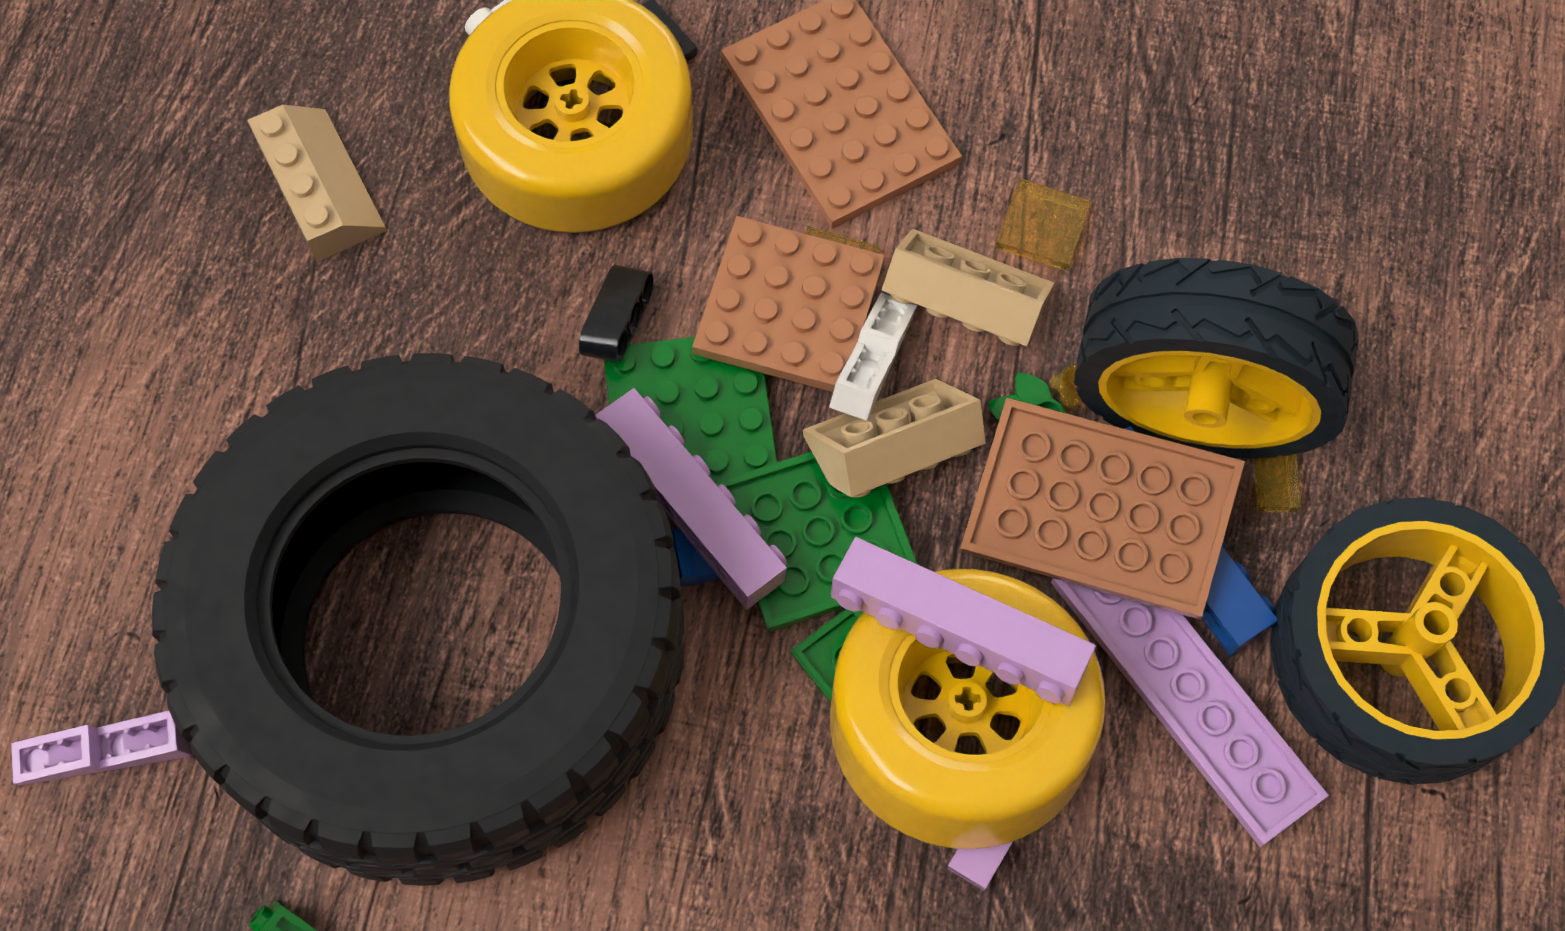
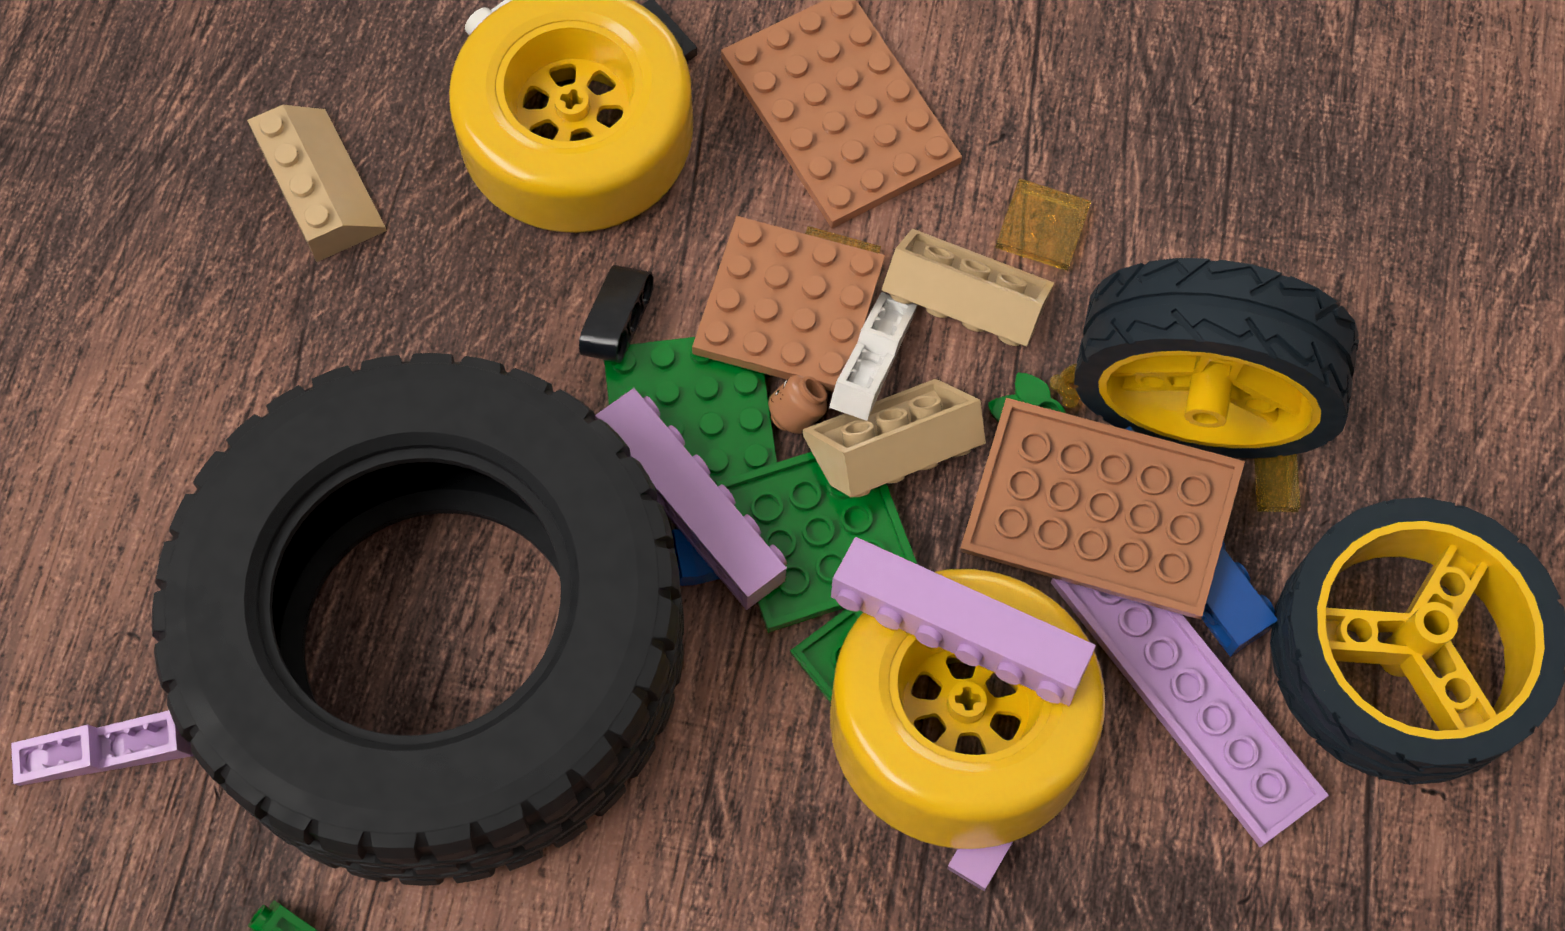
none -> nougat head [768,375,827,434]

